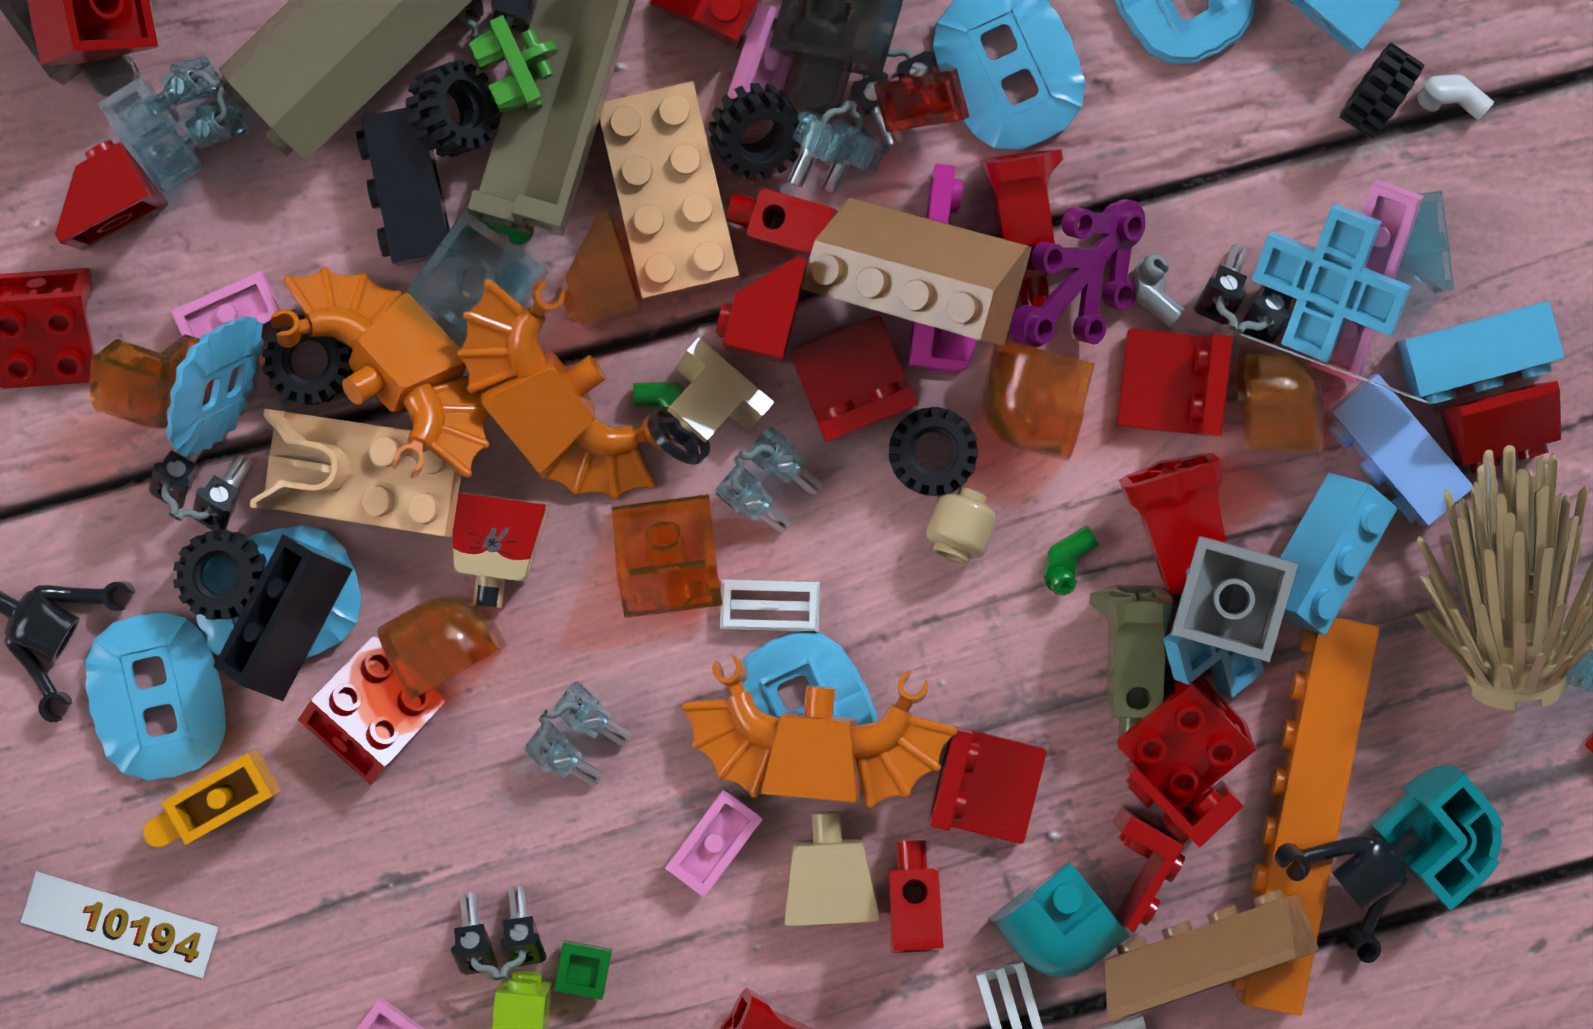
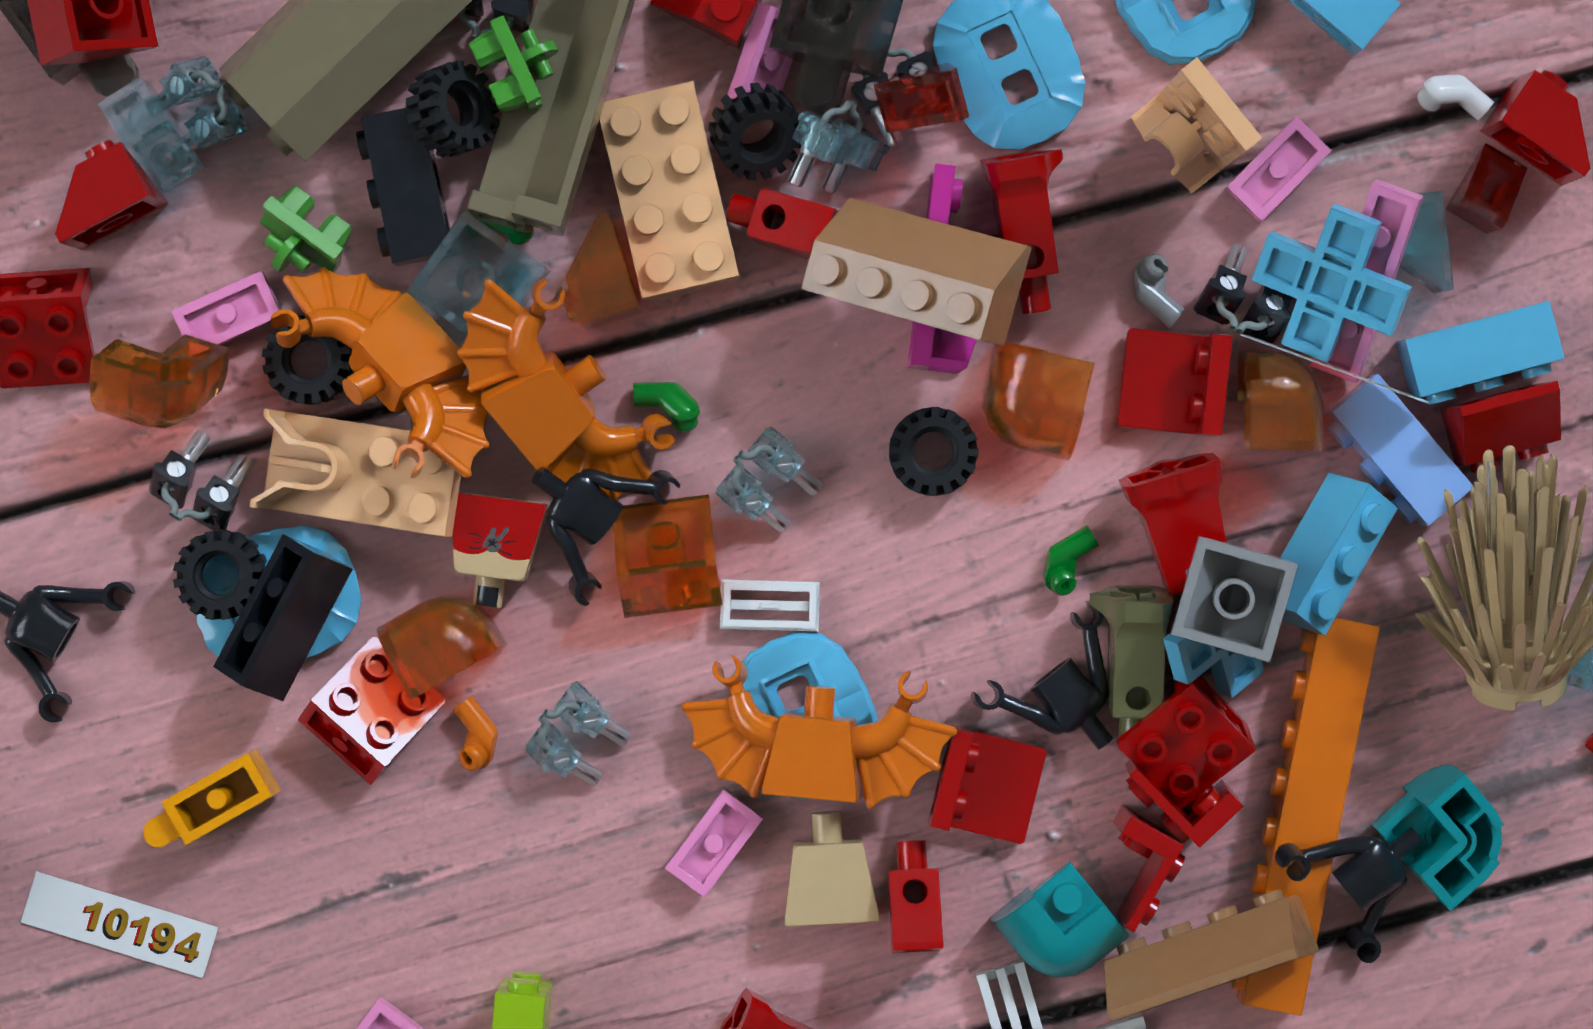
medium azure piece [84,611,226,781] -> none
medium azure piece [165,317,264,457] -> none
piece [451,885,547,980] -> none
green plate [554,940,613,1000] -> none
tan piece [647,337,774,465] -> none
red slope [716,256,807,364] -> none
red bracket [790,316,919,443] -> none
tan head [926,487,997,564] -> none
magenta plant [1010,199,1145,348] -> none
black tyre [1339,42,1424,139] -> none
none -> bright green hips [260,186,352,273]
none -> orange arm [452,695,498,771]
none -> black piece [531,467,680,606]
none -> black piece [971,601,1113,750]
none -> light nougat plate [1130,57,1262,194]
none -> bright pink plate [1225,116,1332,223]
none -> clear red slope [1445,143,1527,234]
none -> red slope [1480,70,1591,186]

